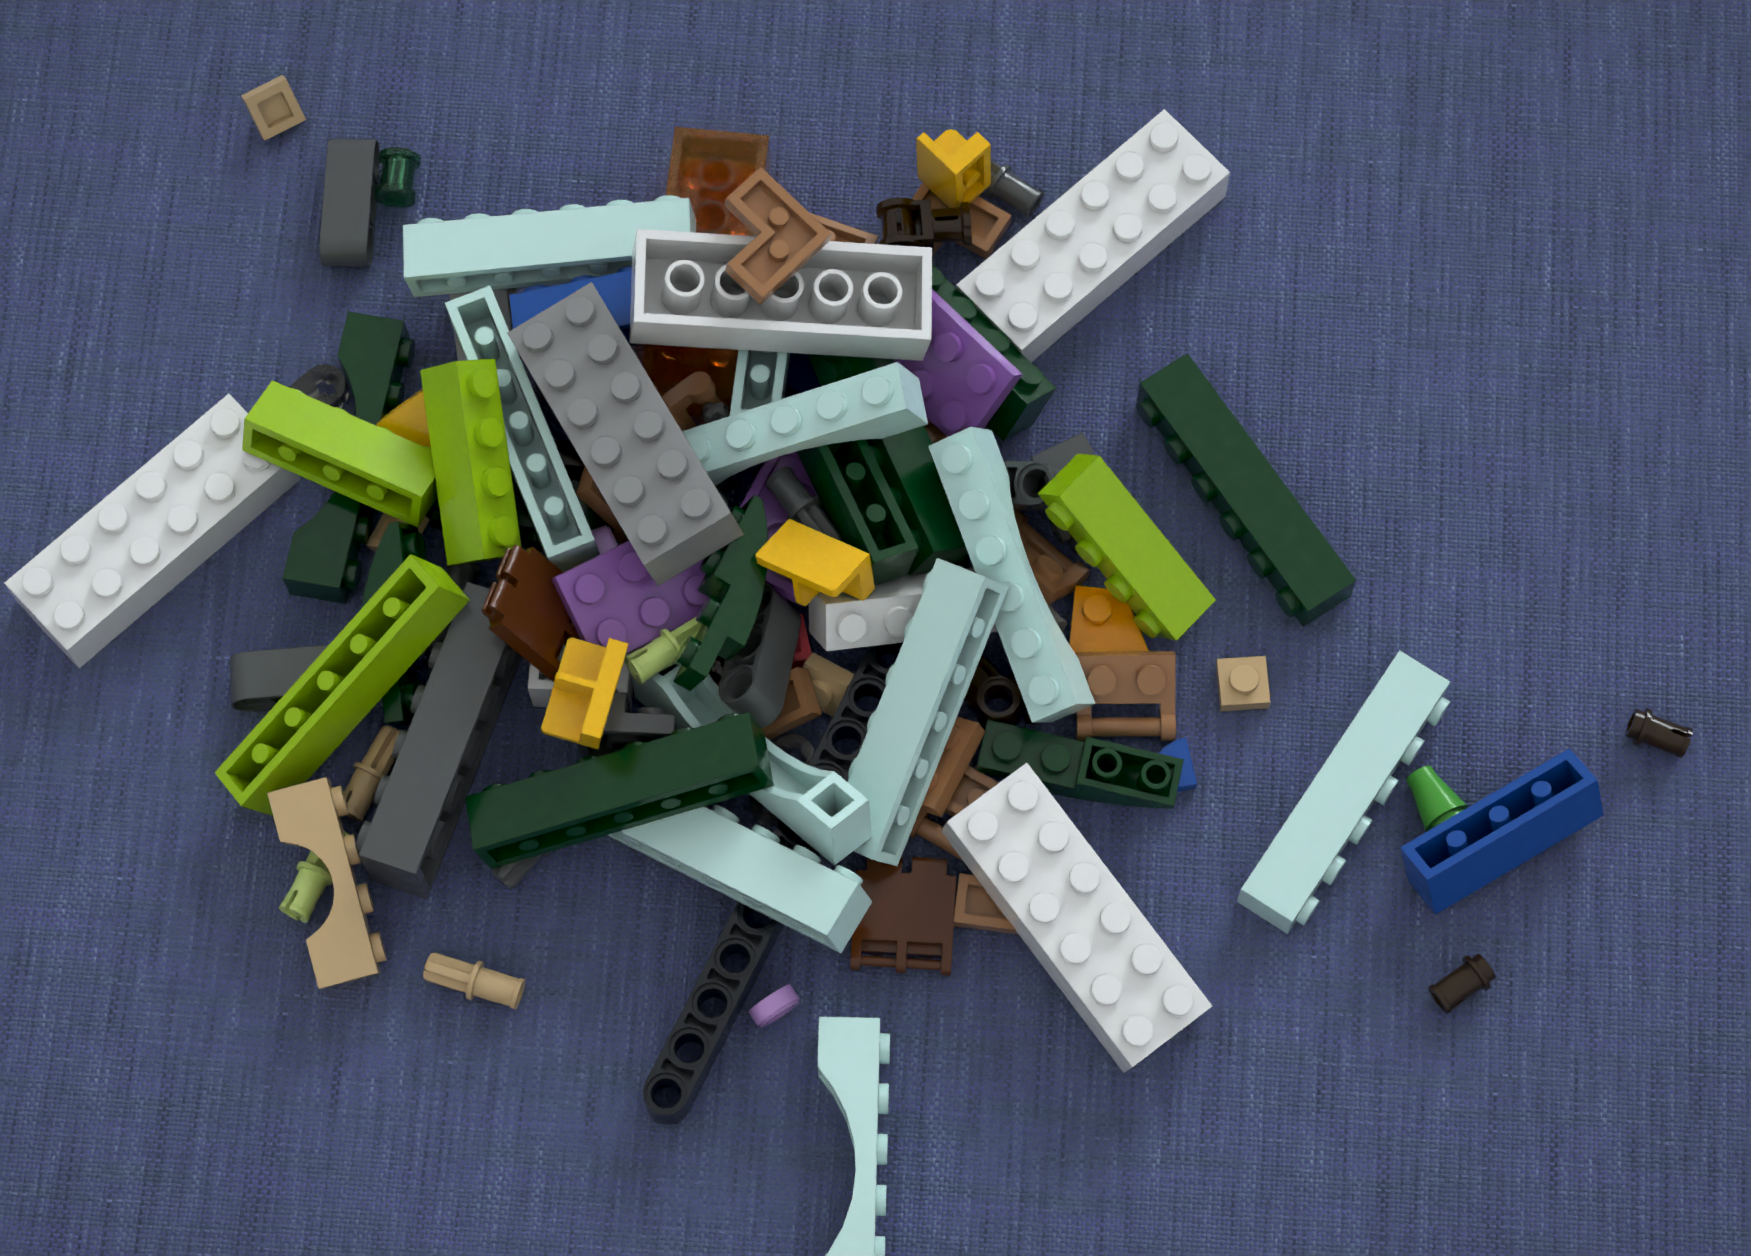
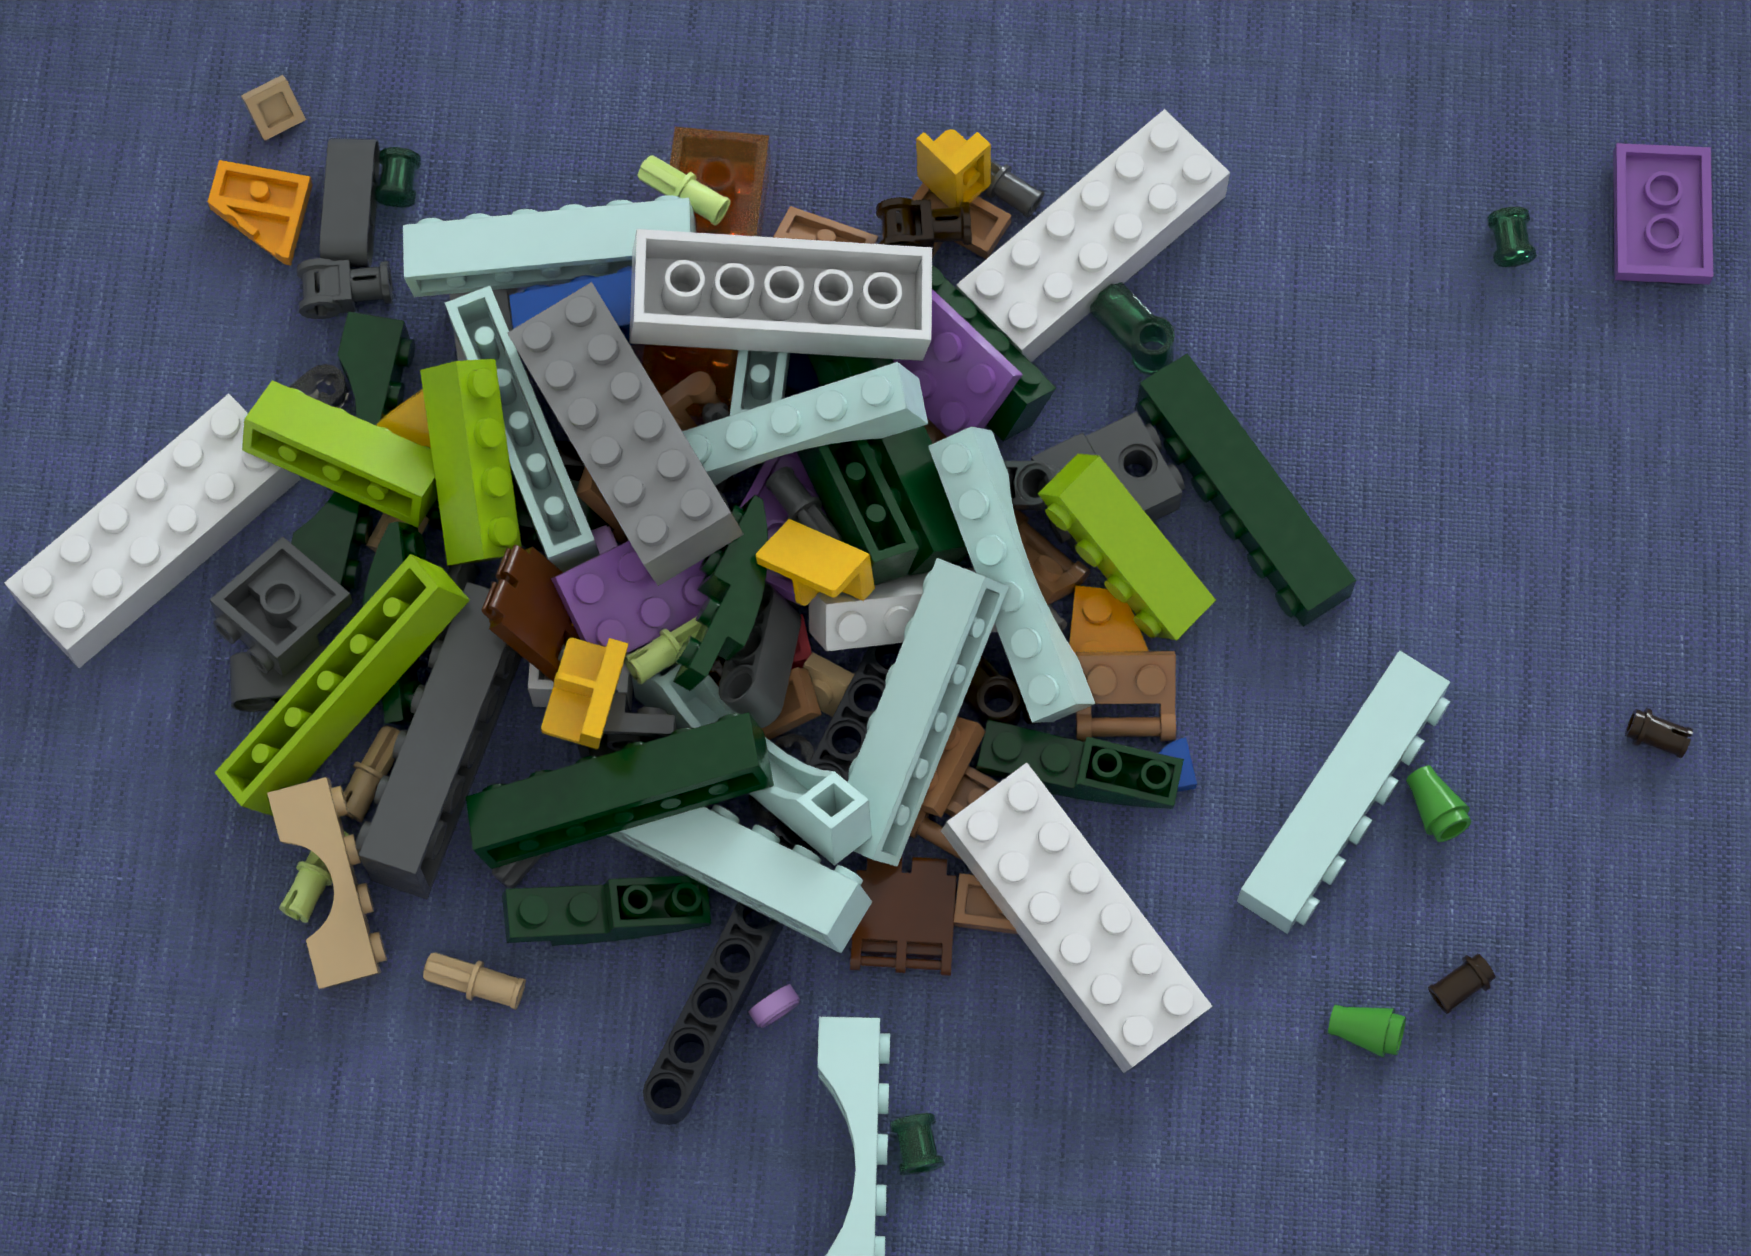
medium nougat plate [724,167,832,305] -> none
tan plate [1215,656,1271,711] -> none
blue brick [1400,748,1604,915] -> none
none -> light orange wing [207,160,313,266]
none -> dark grey plate [210,536,353,677]
none -> dark grey connector [297,258,393,319]
none -> dark green slope [502,875,712,946]
none -> yellowish green axle [637,156,731,226]
none -> clear green bush [890,1113,945,1175]
none -> dark grey brick [1085,411,1185,521]
none -> clear green piece [1090,282,1175,375]
none -> bright green cone [1328,1005,1406,1058]
none -> clear green bush [1487,206,1537,267]
none -> medium lavender plate [1613,143,1713,285]

